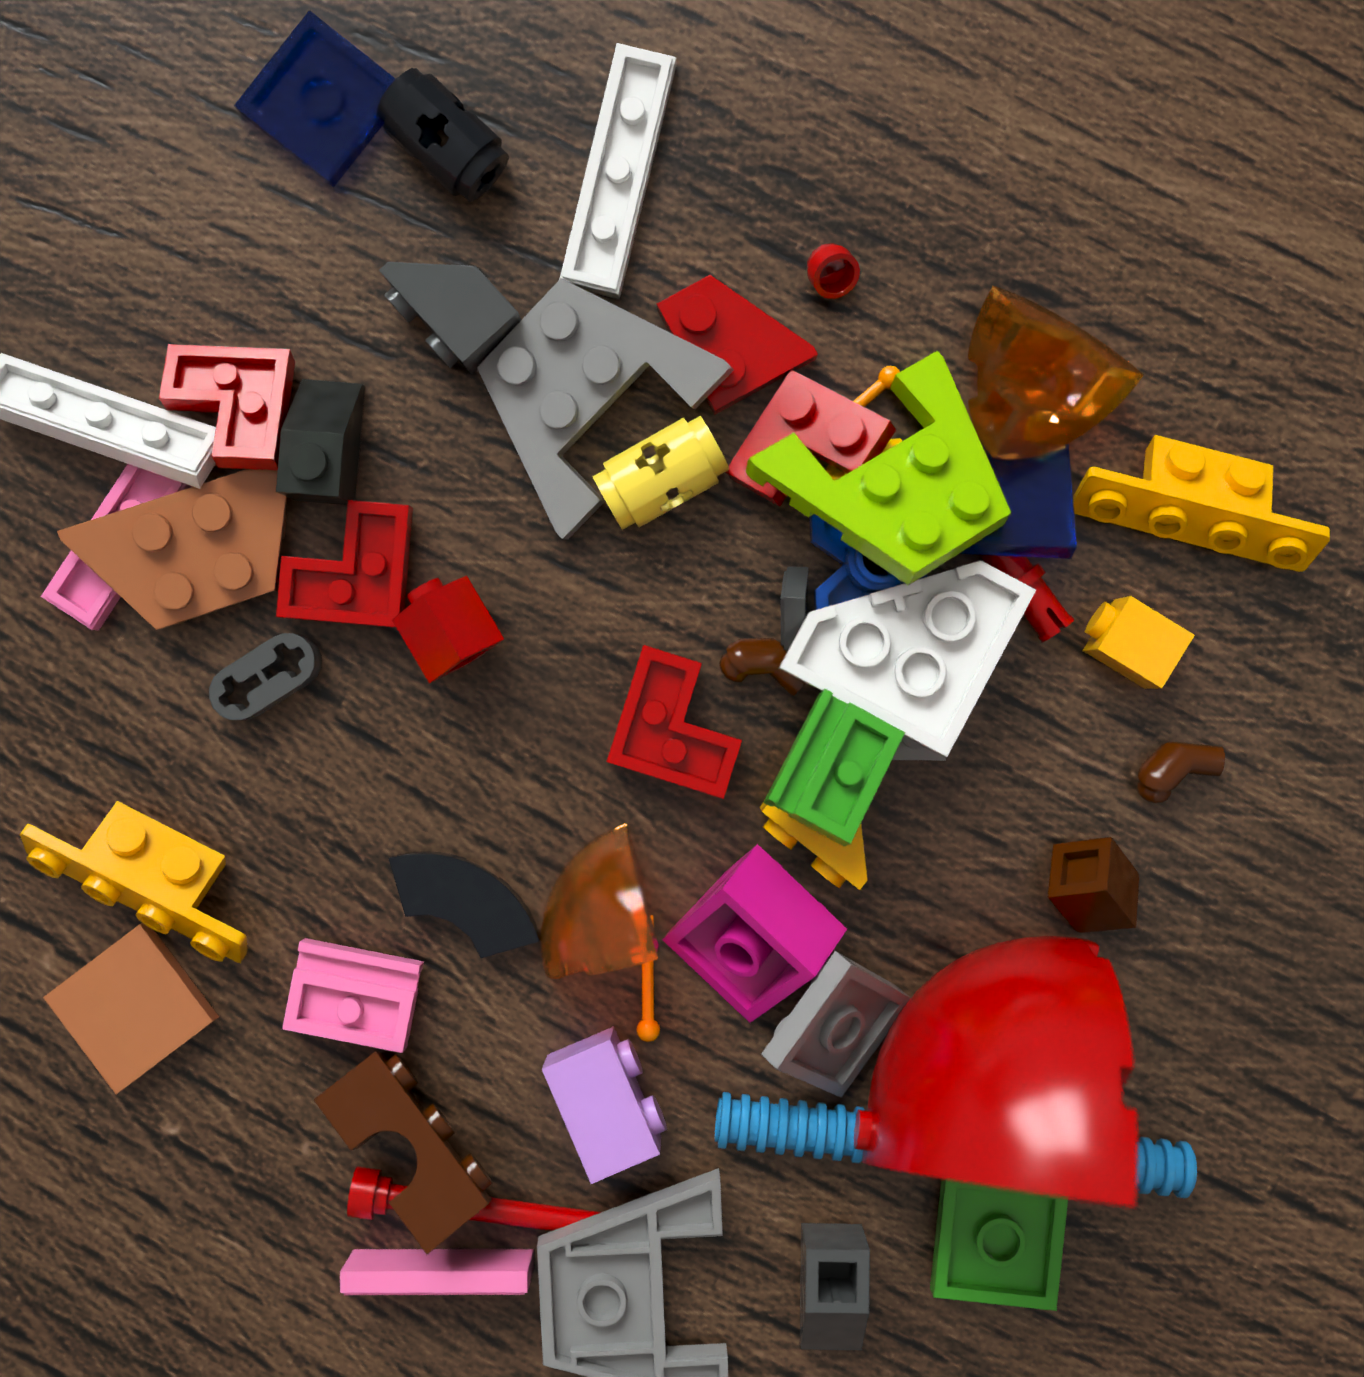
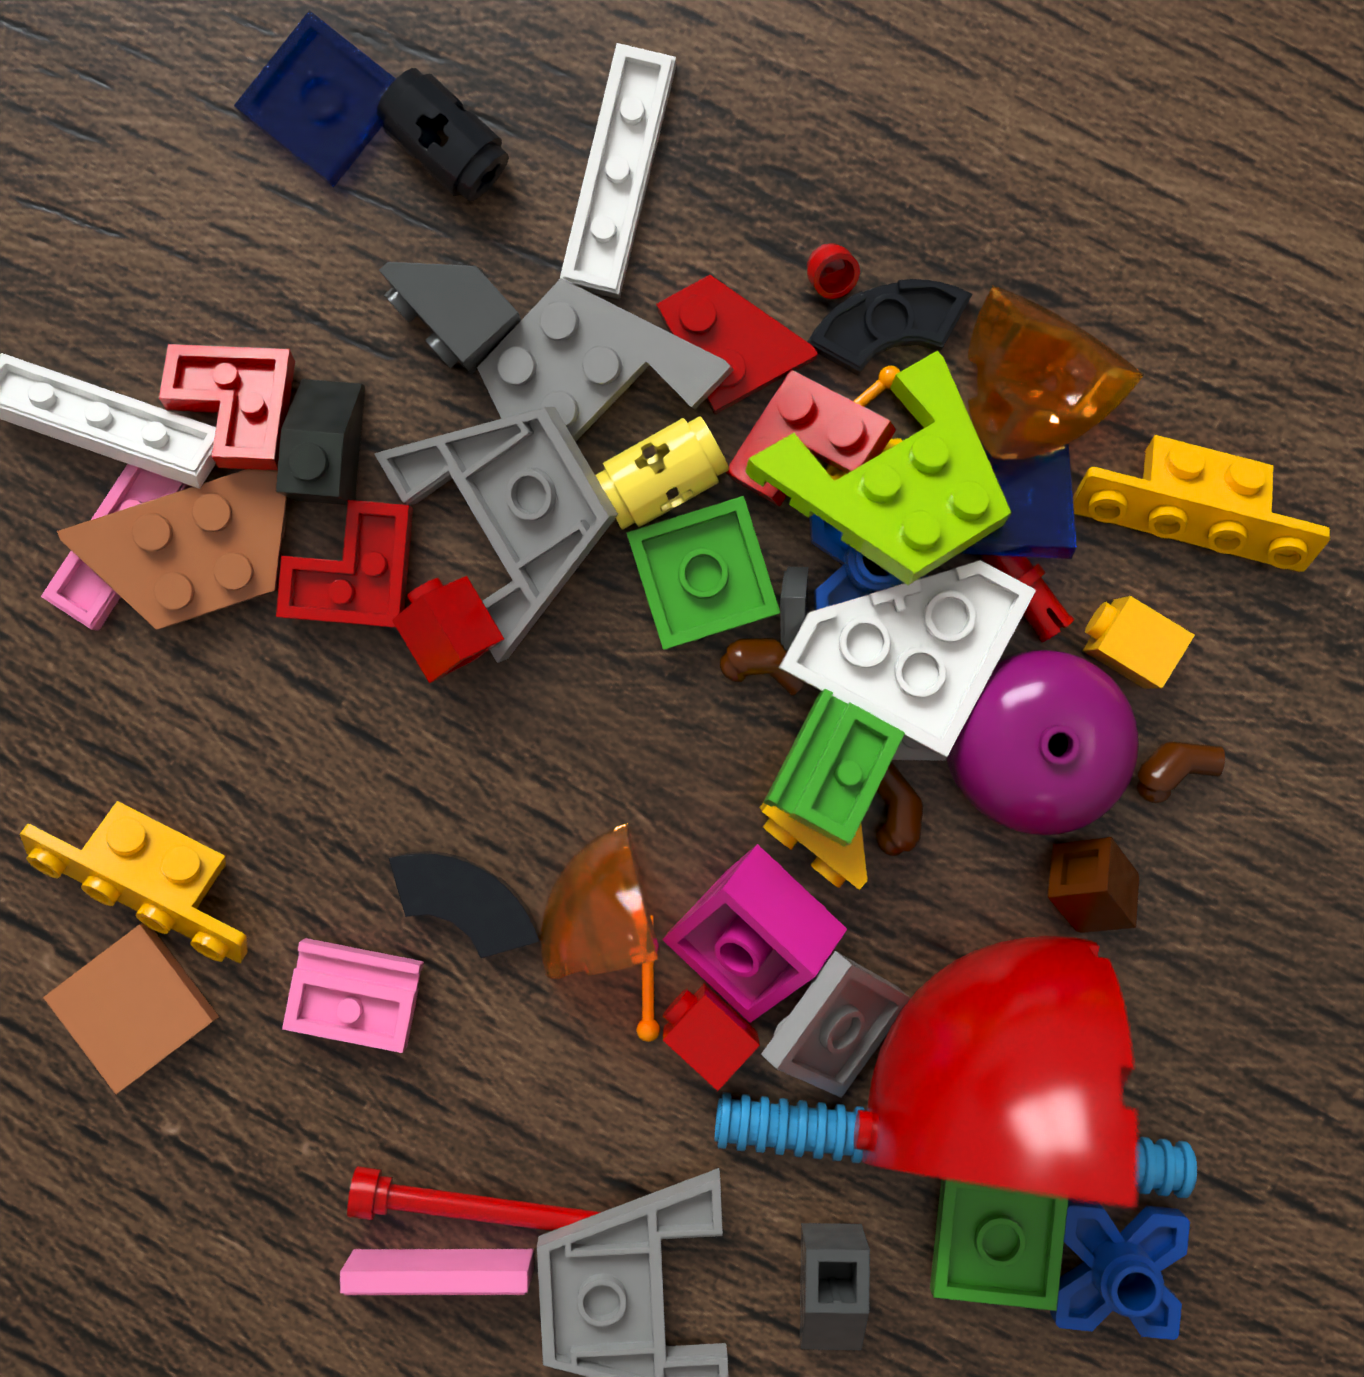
dark grey beam [209,633,322,720] -> none
reddish brown arch [314,1051,493,1254] -> none
lavender brick [542,1026,667,1184] -> none
red plate [606,645,742,799] -> none
none -> light grey wing [374,407,618,663]
none -> bright green plate [626,496,780,650]
none -> red brick [662,983,760,1091]
none -> black tile [807,279,972,376]
none -> reddish brown arm [876,761,923,856]
none -> magenta cylinder [947,650,1139,835]
none -> blue plant [1050,1198,1190,1340]

